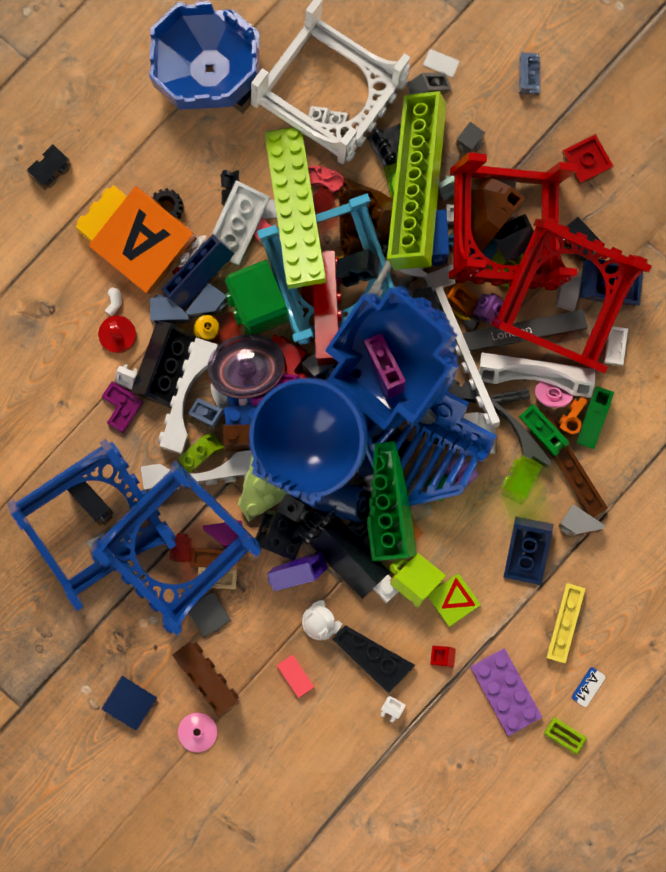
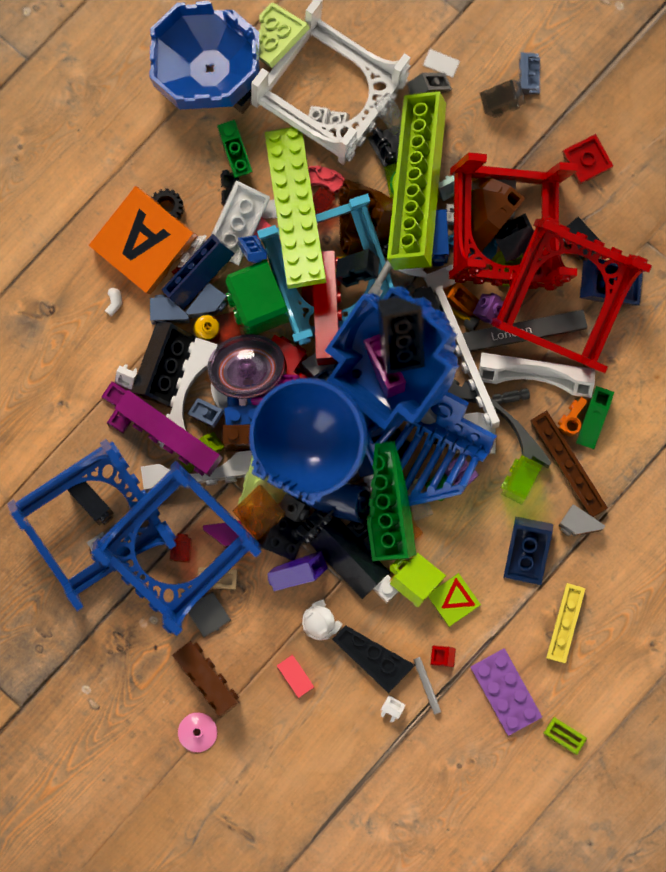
black brick [26,144,71,190] -> none
yellow brick [75,185,127,242] -> none
red tile [98,315,137,354] -> none
dark blue slope [101,676,157,731] -> none
dark orange tile [190,548,224,568] -> none
dark grey brick [456,122,485,154] -> none
green plate [518,404,569,456] -> none
bright pink dish [535,382,573,408] -> none
light grey slope [556,272,582,311] -> none
sticker [571,667,605,707] -> none
white plate [604,326,628,367] -> none
none -> magenta brick [114,390,223,477]
none -> green slope [217,120,253,178]
none -> clear orange plate [232,485,286,540]
none -> blue plate [238,235,267,263]
none -> yellowish green plate [259,2,310,68]
none -> clear plate [374,93,402,135]
none -> black slope [377,297,425,374]
none -> light grey bar [413,657,441,715]
none -> clear smoke brick [480,79,526,118]

